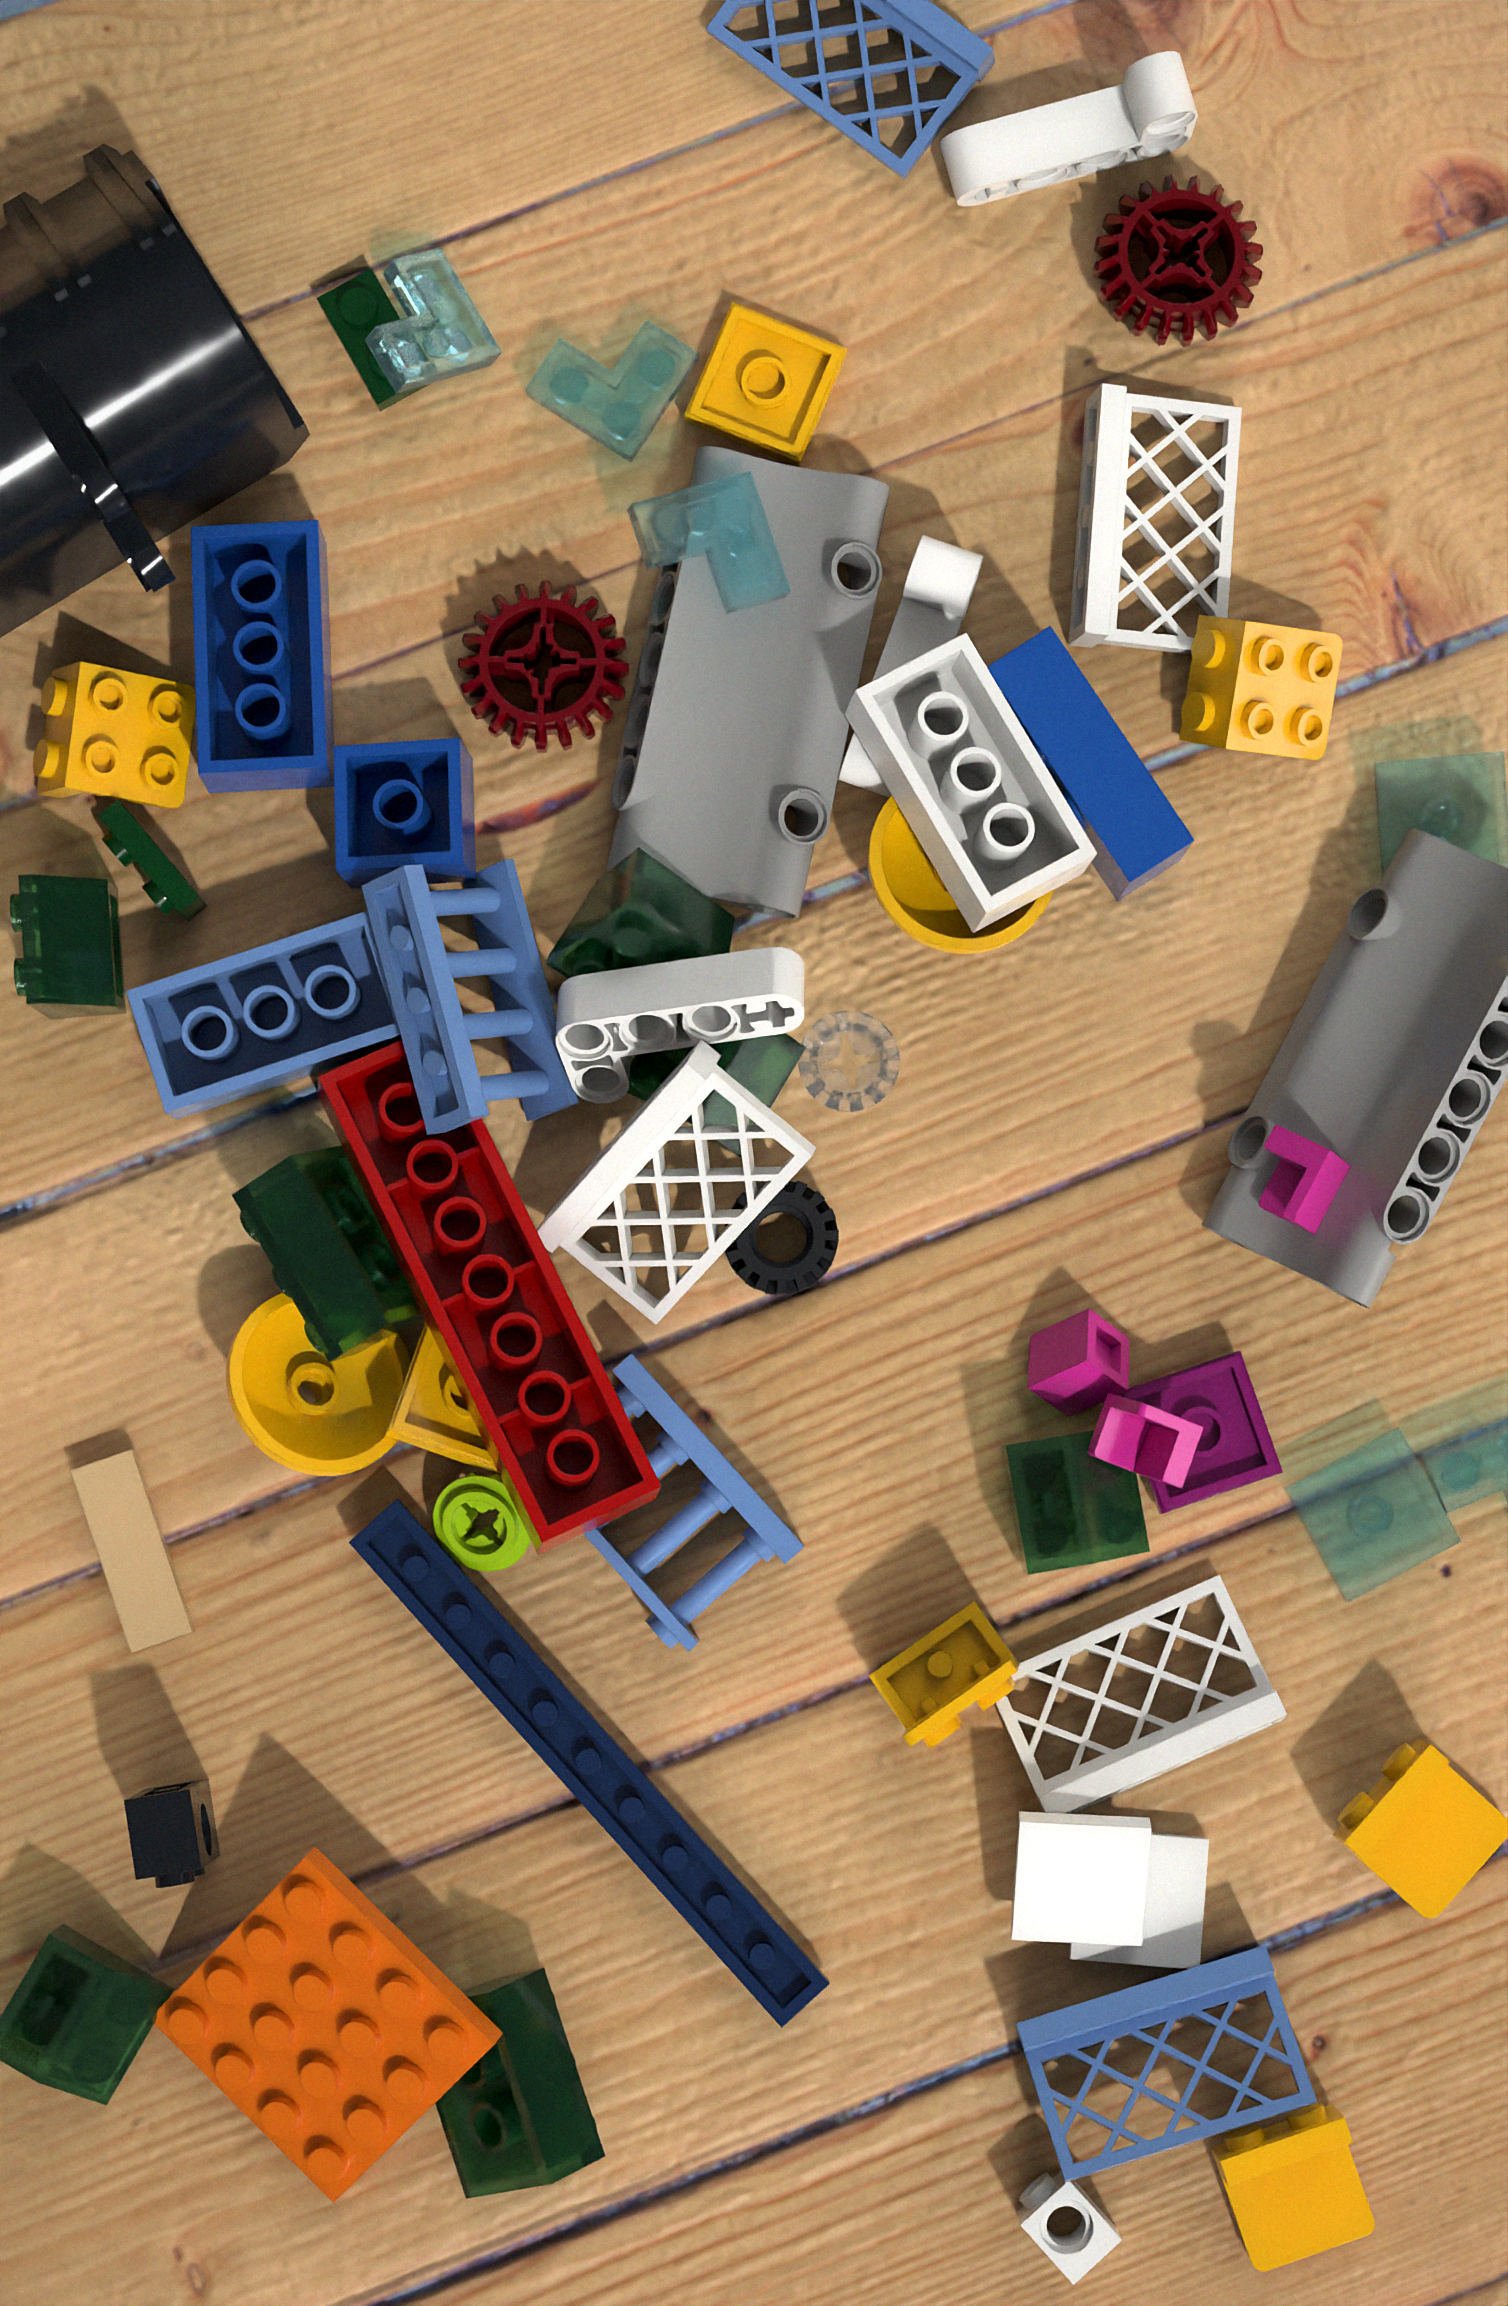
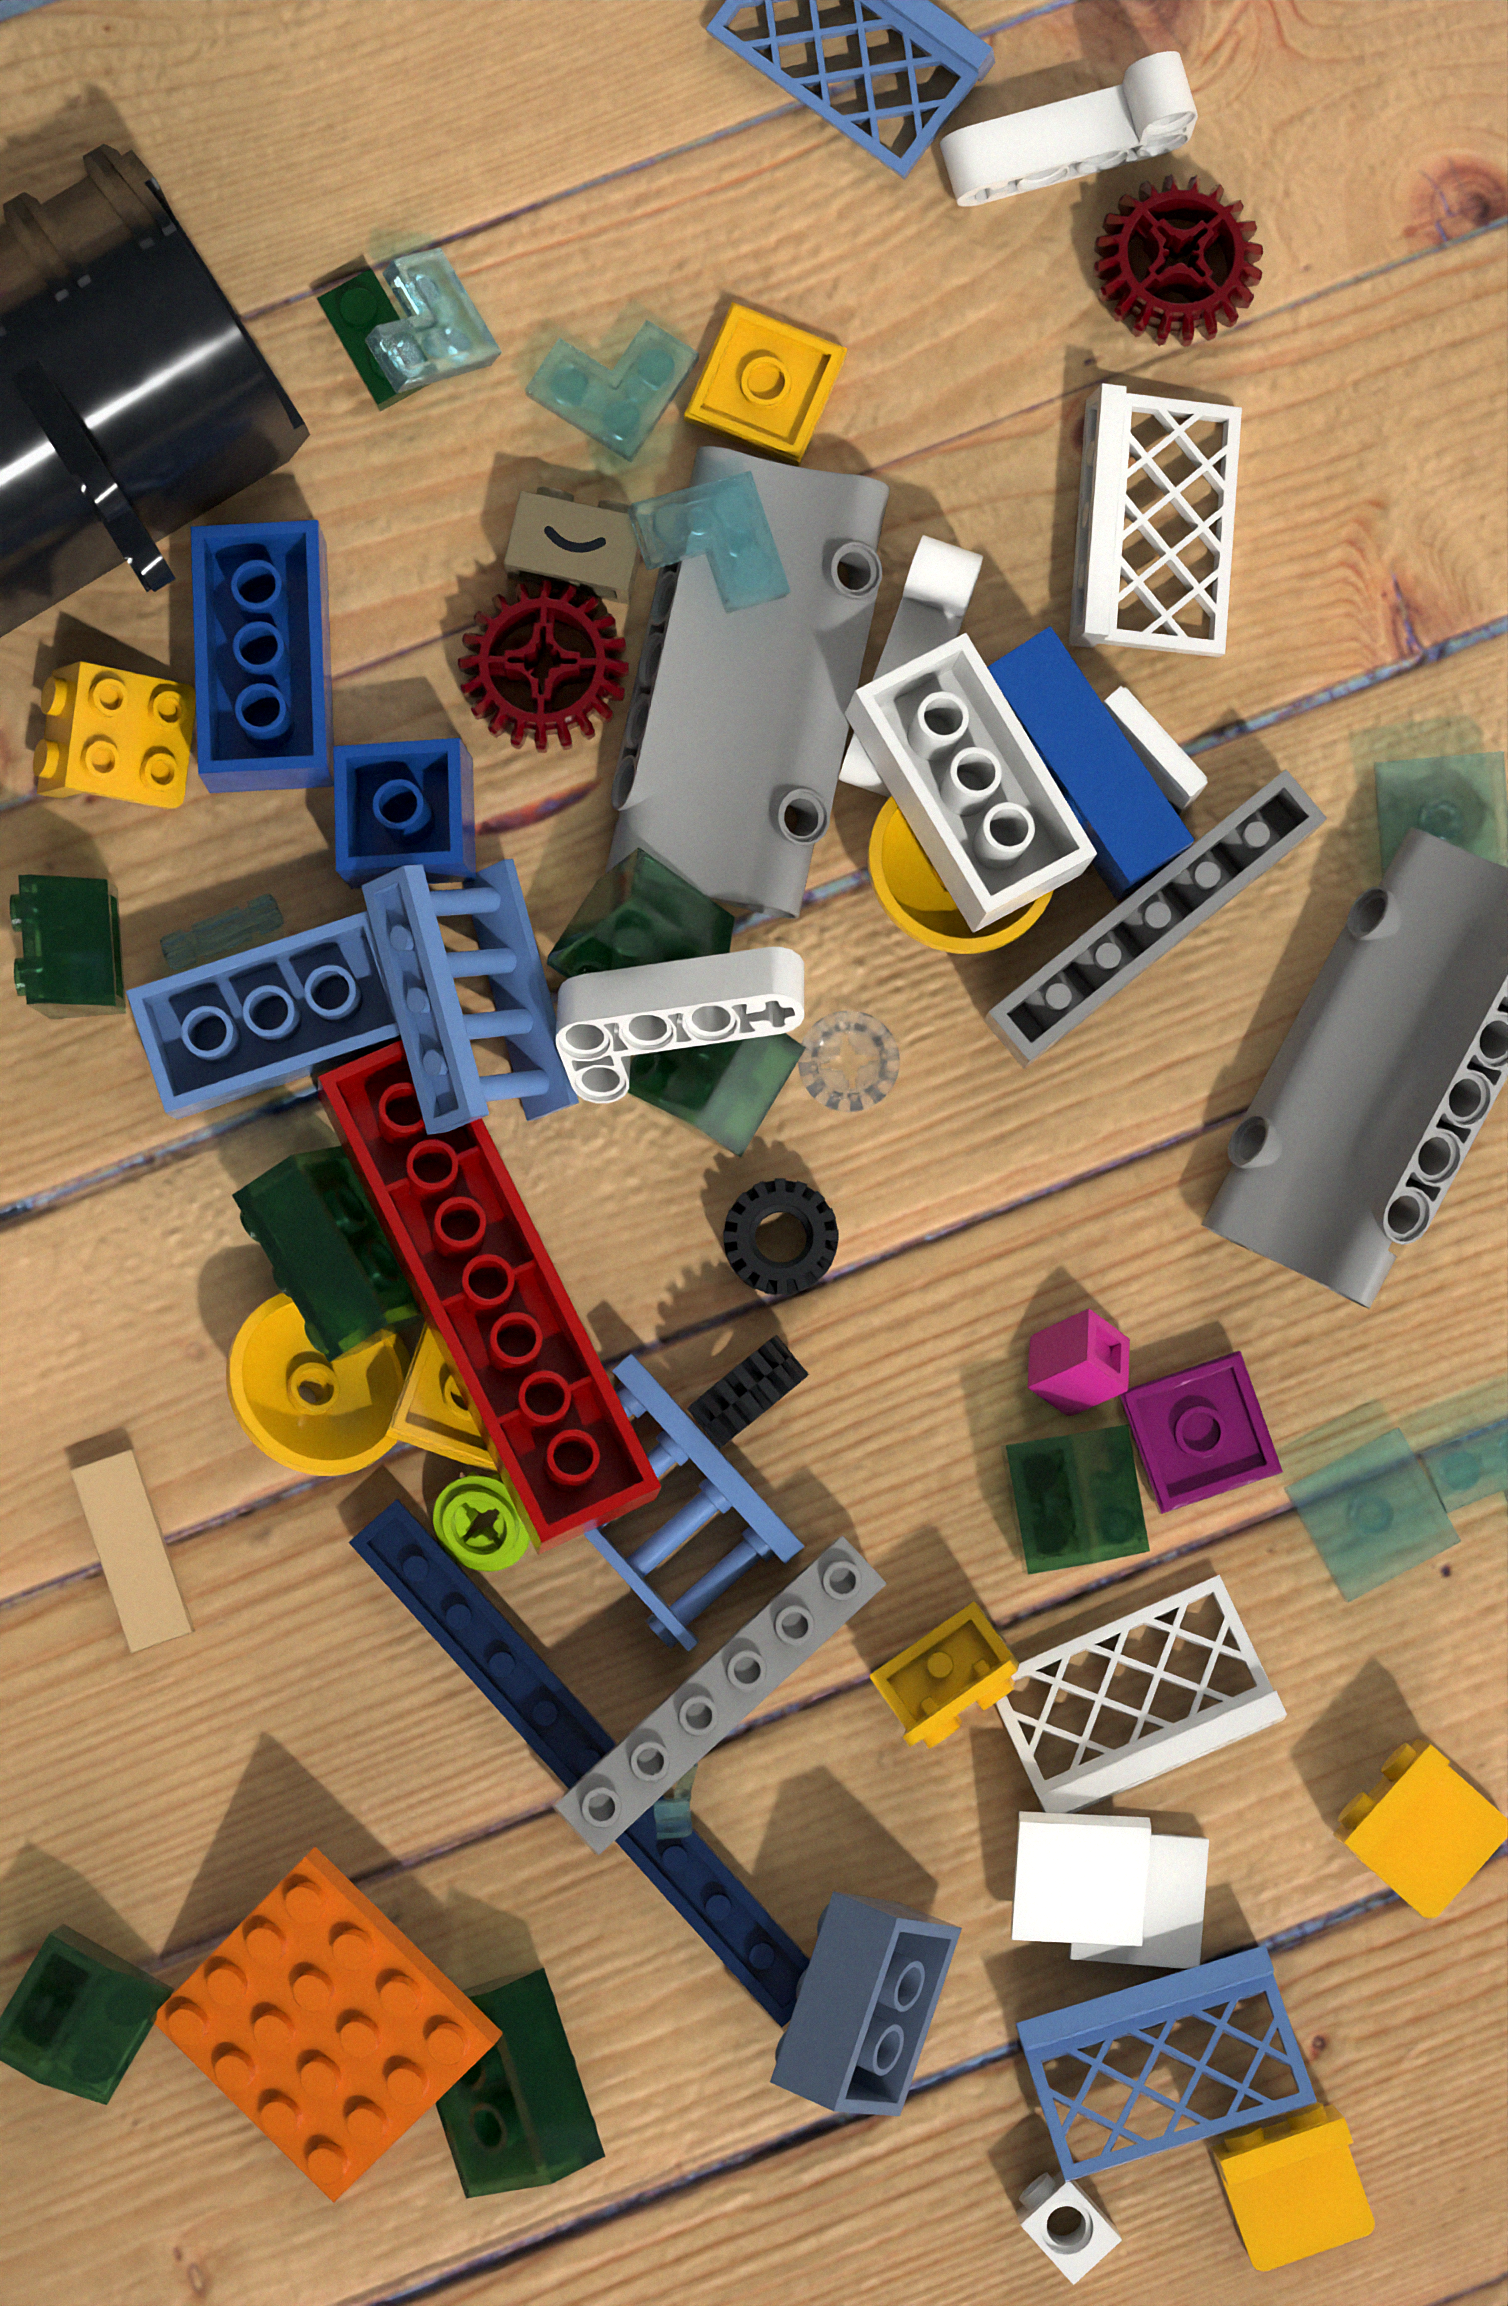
dark green plate [98,799,208,922] -> none
black brick [124,1778,220,1888] -> none
white fence [537,1039,817,1324] -> none
dark pink panel [1088,1393,1204,1488] -> none
yellow bracket [1179,614,1343,760] -> none
dark pink panel [1258,1124,1351,1235] -> none
none -> clear light blue axle [160,894,284,970]
none -> dark tan brick [504,487,646,605]
none -> light grey brick [551,1536,887,1855]
none -> clear light blue hand [653,1763,698,1840]
none -> black tyre [687,1335,809,1449]
none -> sand blue brick [770,1891,962,2116]
none -> light grey brick [984,769,1327,1069]
none -> white tile [1103,686,1208,816]

